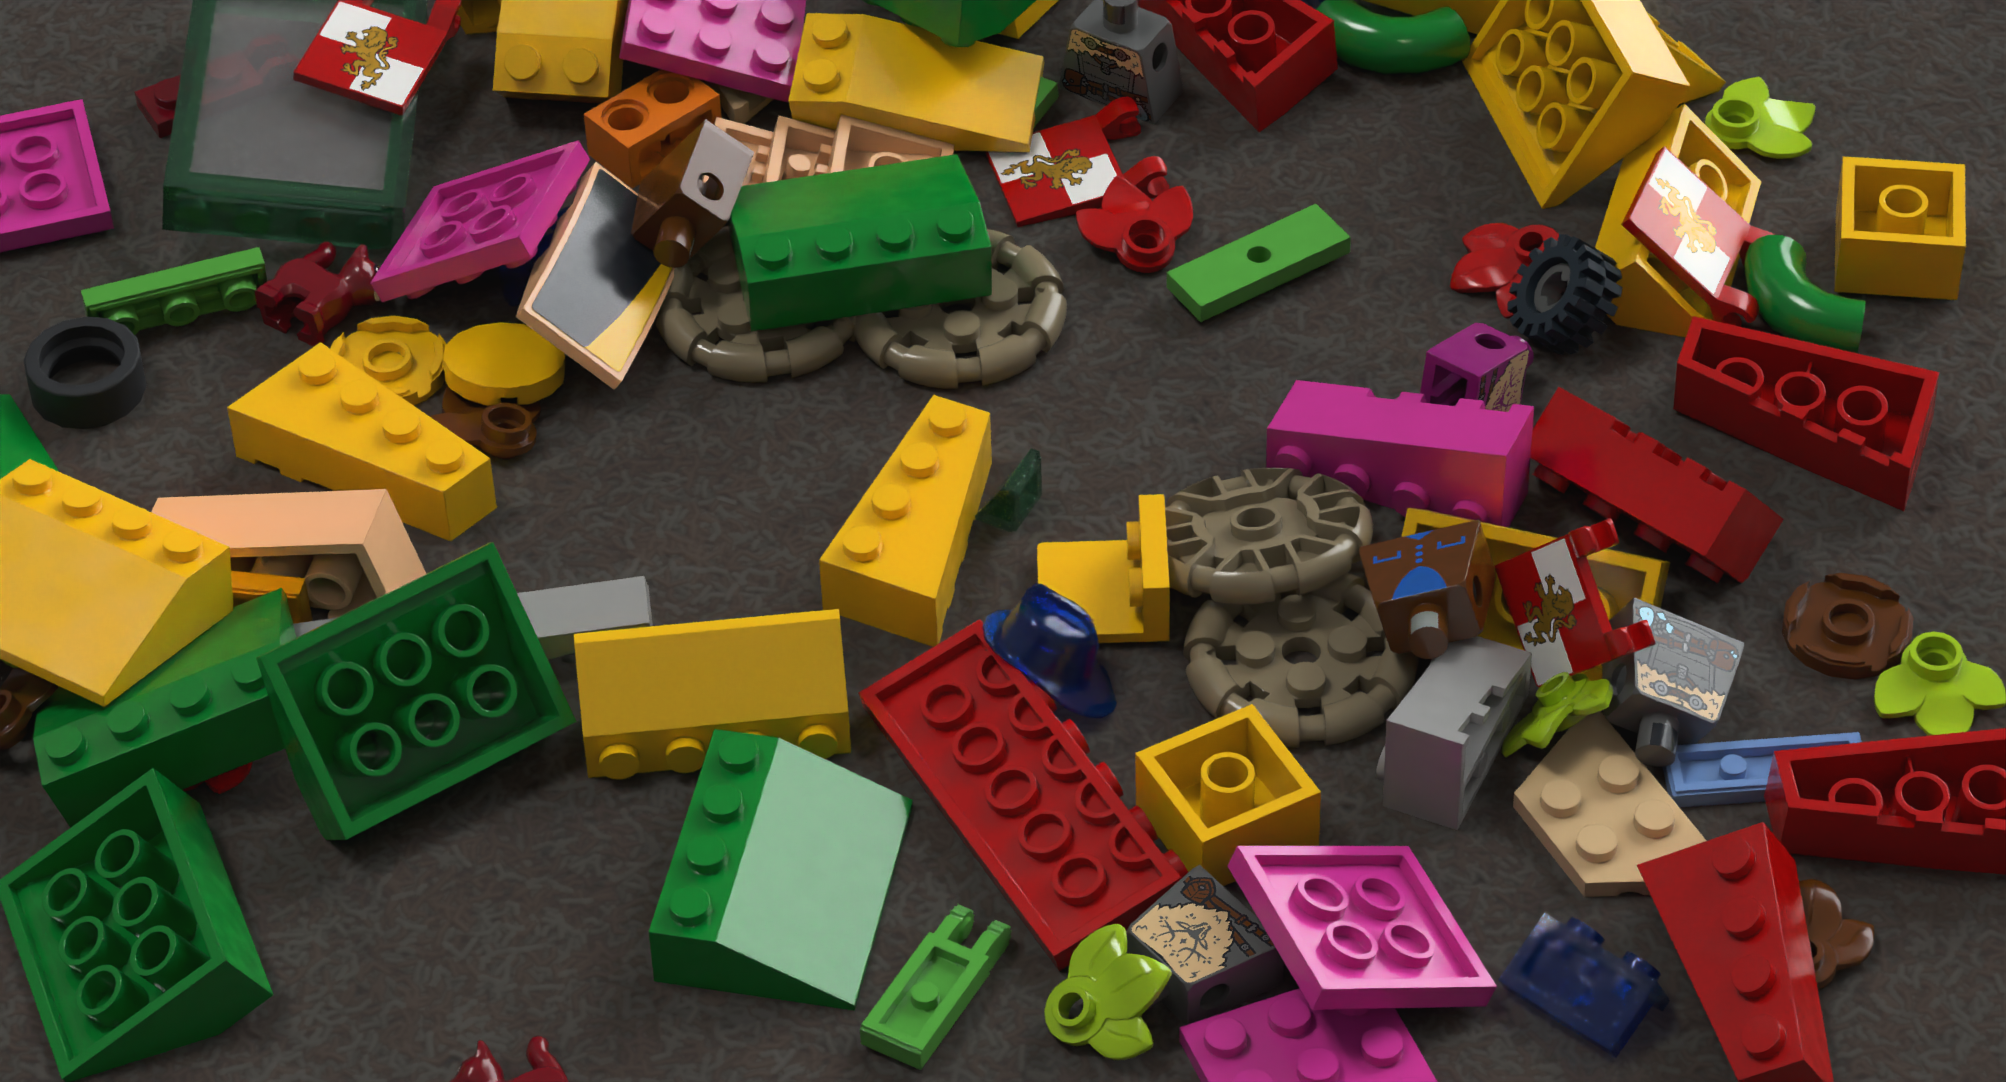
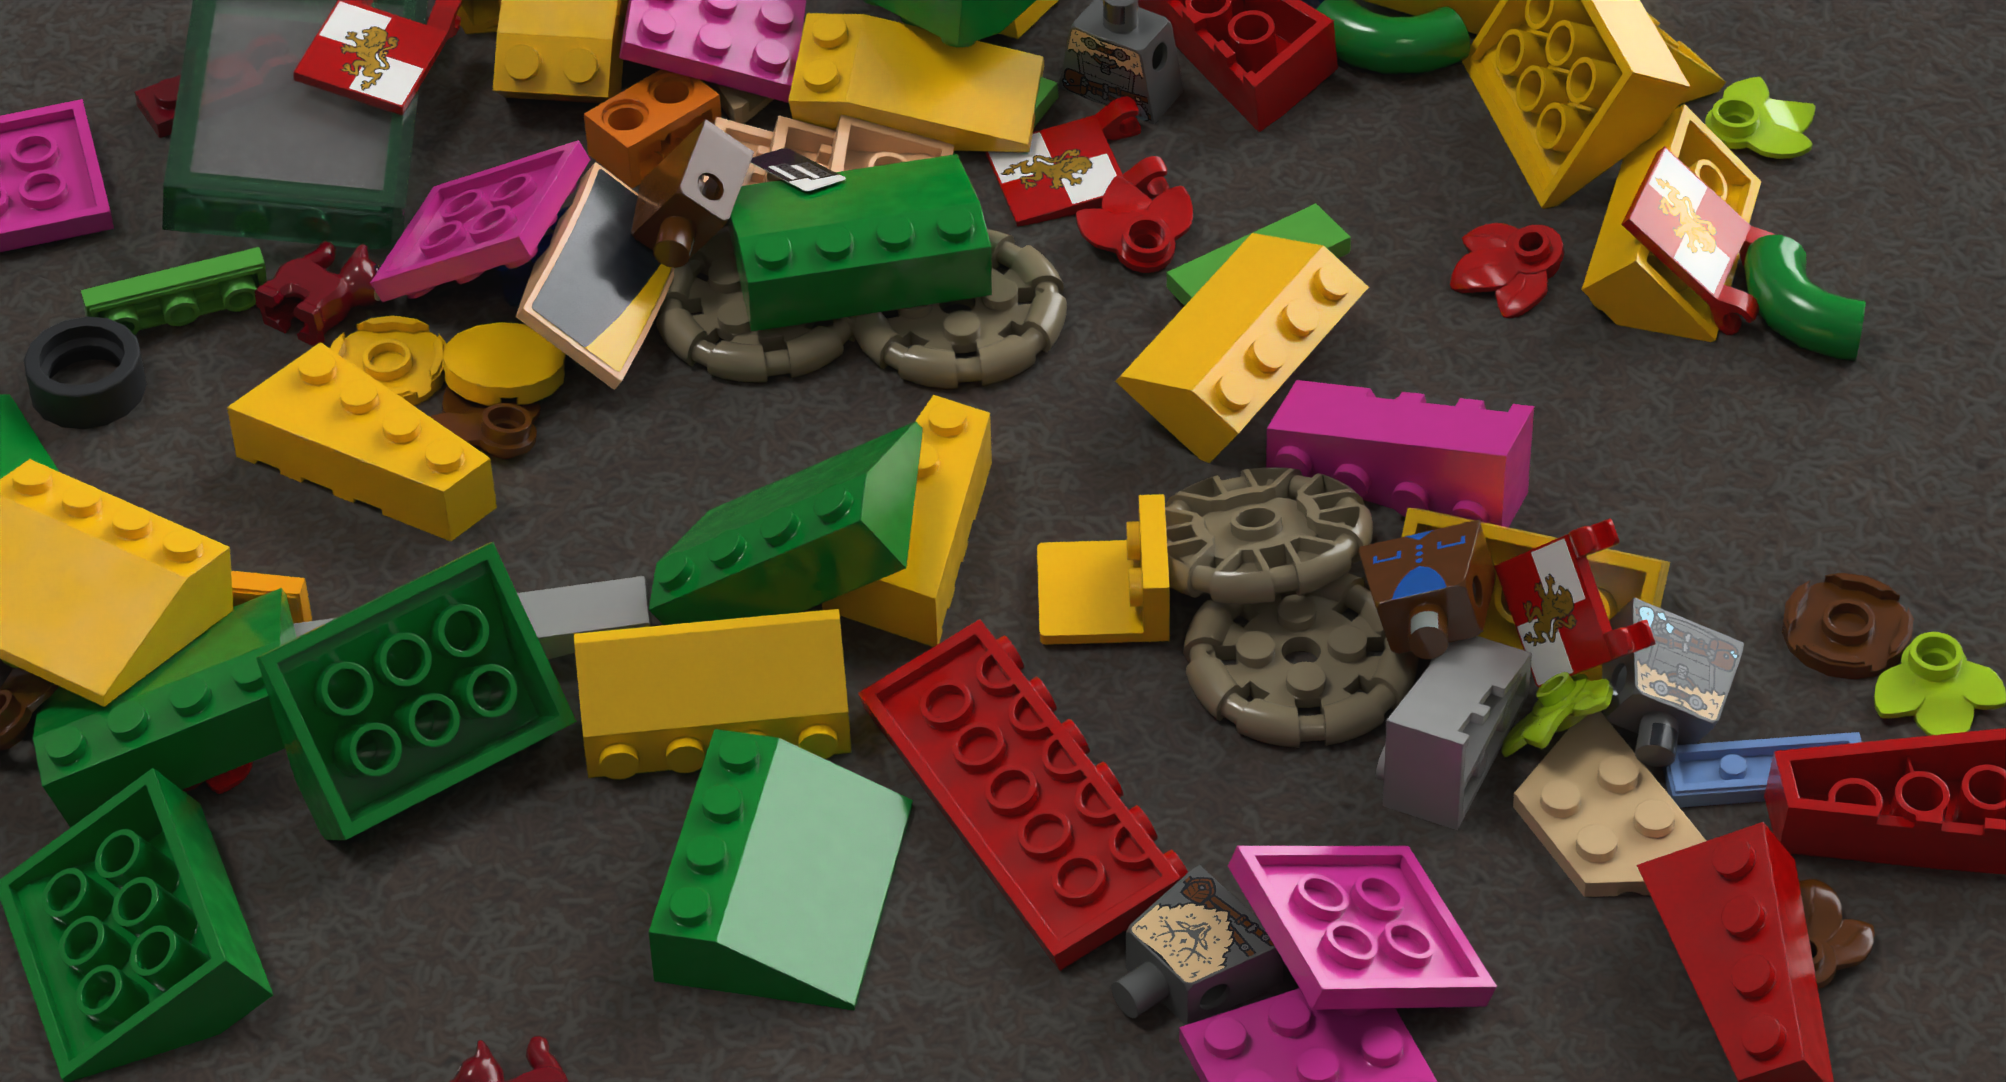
light nougat wedge [151,489,426,619] -> none
bright green hinge [860,904,1012,1070] -> none
clear green slope [975,448,1042,533] -> none
clear blue piece [982,583,1117,718] -> none
lime plate [1044,924,1172,1060] -> none
yellow brick [1135,704,1321,886] -> none
magenta torso [1420,323,1534,412] -> none
clear blue bracket [1498,912,1670,1058] -> none
black bush [1508,234,1622,355] -> none
red wedge [1530,387,1784,584] -> none
red wedge [1673,316,1940,511] -> none
yellow brick [1834,156,1966,300] -> none
none -> green slope [648,421,923,625]
none -> sticker [751,148,846,191]
none -> yellow slope [1115,233,1369,463]

